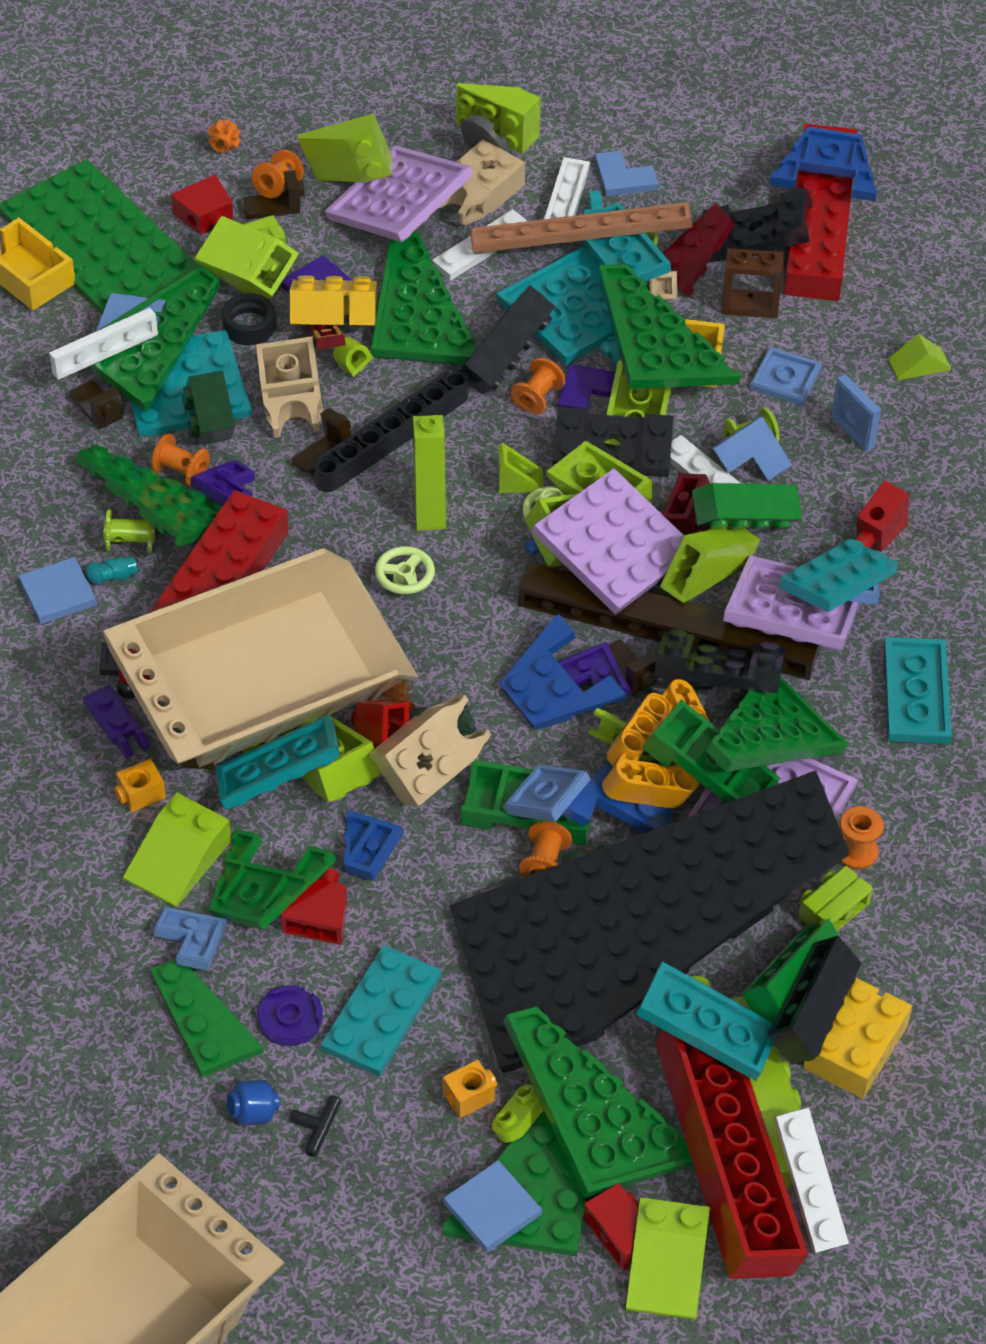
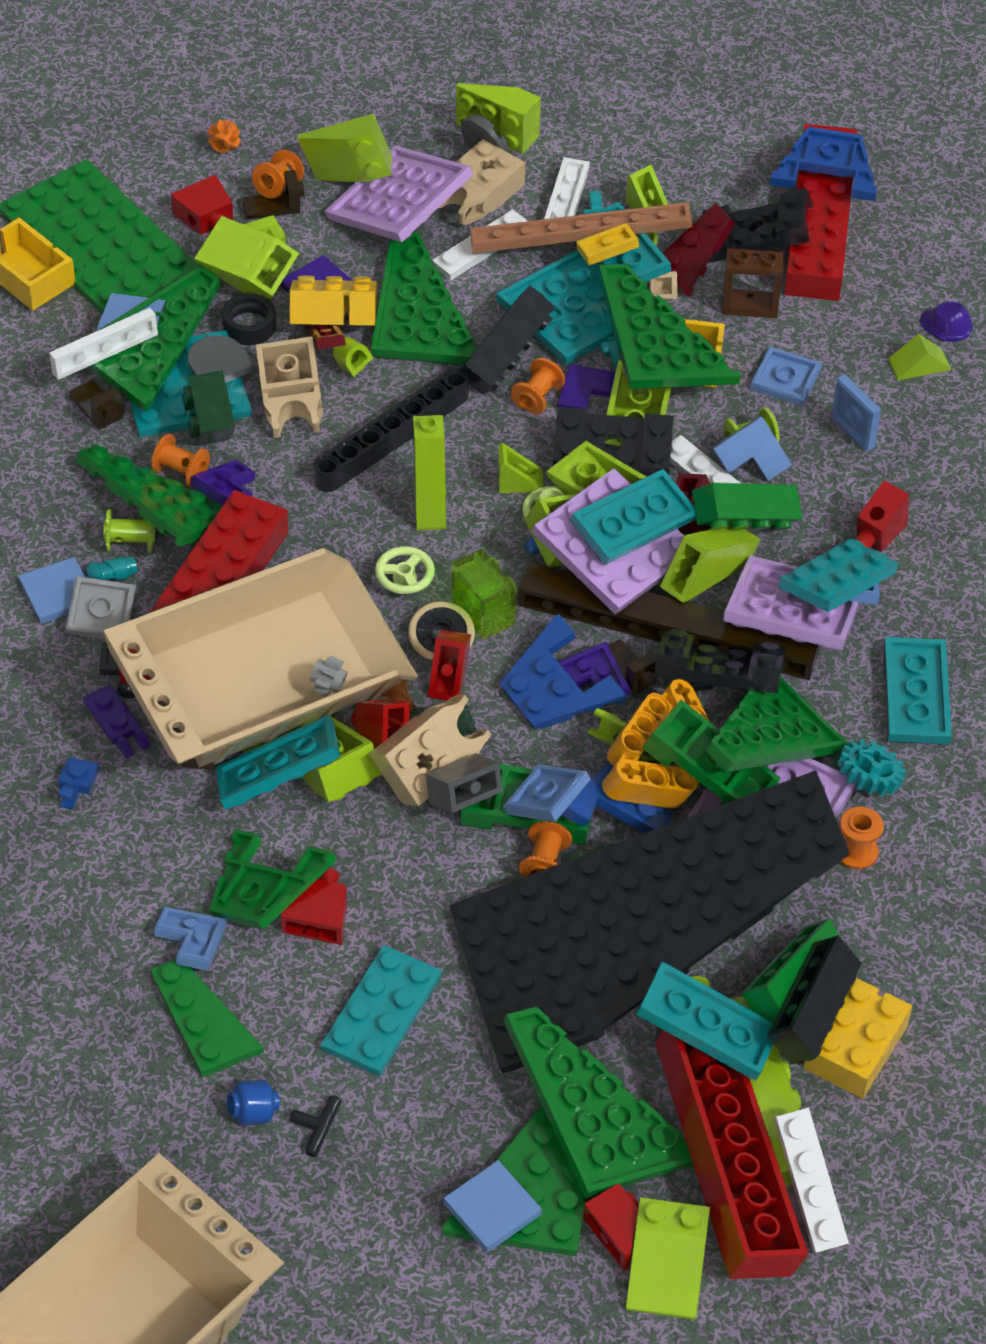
light orange brick [114,758,166,813] -> none
lime slope [123,792,231,908] -> none
dark purple tile [257,985,323,1046] -> none
dark brown bracket [292,408,351,475] -> none
blue wing [344,810,403,881] -> none
light orange brick [442,1060,497,1119] -> none
lime plate [492,1084,544,1143] -> none
medium blue tile [595,151,659,196] -> none
lime brick [798,866,873,931] -> none
none -> blue plate [58,757,99,810]
none -> light grey tile [66,576,136,640]
none -> dark grey tile [188,336,255,383]
none -> light grey gear [309,655,348,697]
none -> wheel [408,601,475,661]
none -> dark grey brick [425,753,503,813]
none -> red slope [428,629,471,700]
none -> clear neon green brick [451,548,517,640]
none -> teal plate [570,469,696,565]
none -> yellow plate [576,223,639,265]
none -> lime slope [626,165,669,209]
none -> teal gear [837,739,906,797]
none -> dark purple hat [919,301,973,342]

